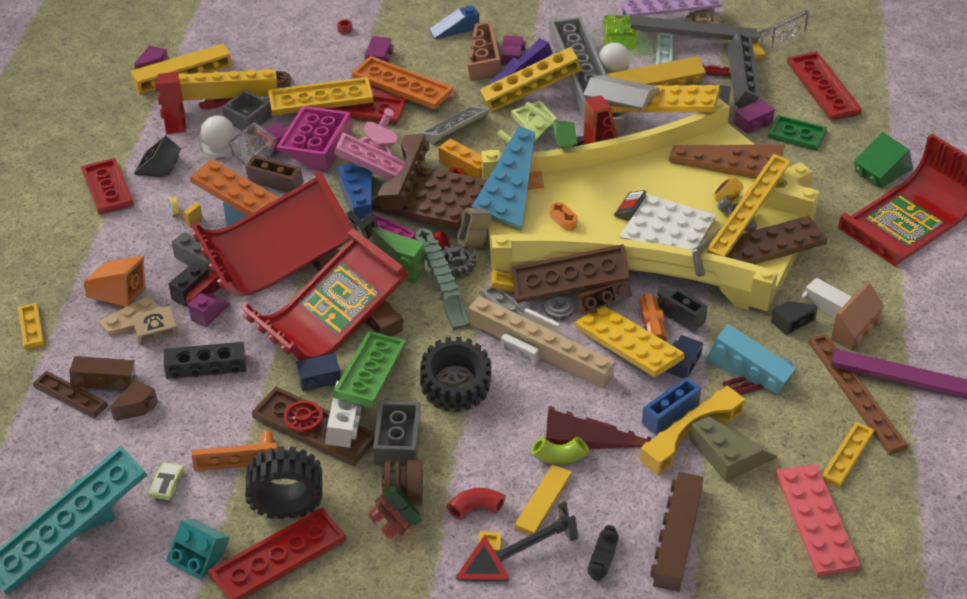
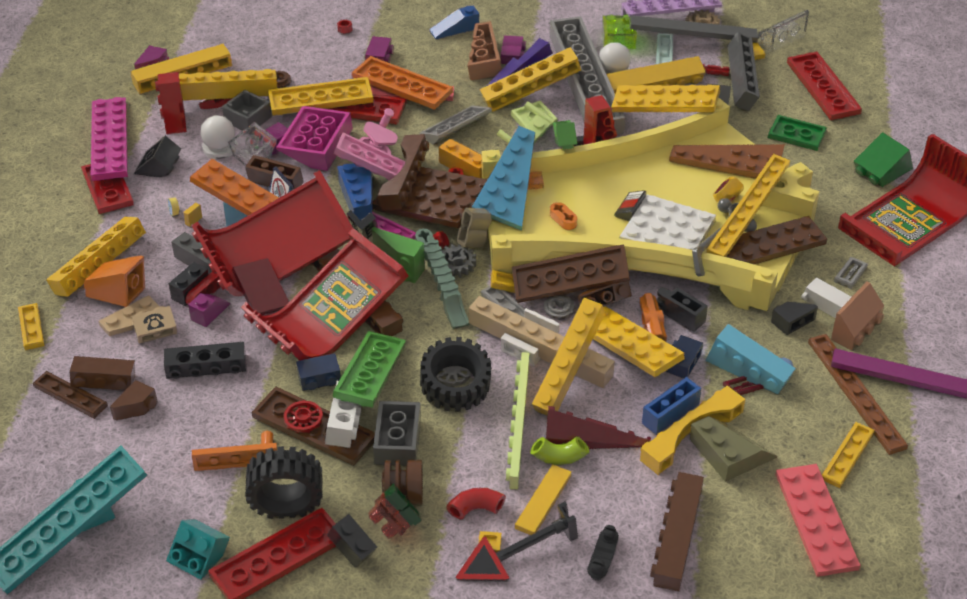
slope [148,462,184,500] -> none
light grey slope [583,75,660,110] -> none
magenta brick [734,99,775,134] -> none
none -> yellow brick [46,217,146,297]
none -> dark pink plate [91,97,128,181]
none -> dark red tile [232,258,289,315]
none -> piece [269,167,294,198]
none -> black brick [327,514,378,568]
none -> yellowish green plate [506,352,530,489]
none -> yellow brick [532,298,605,416]
none -> light grey tile [834,257,868,289]

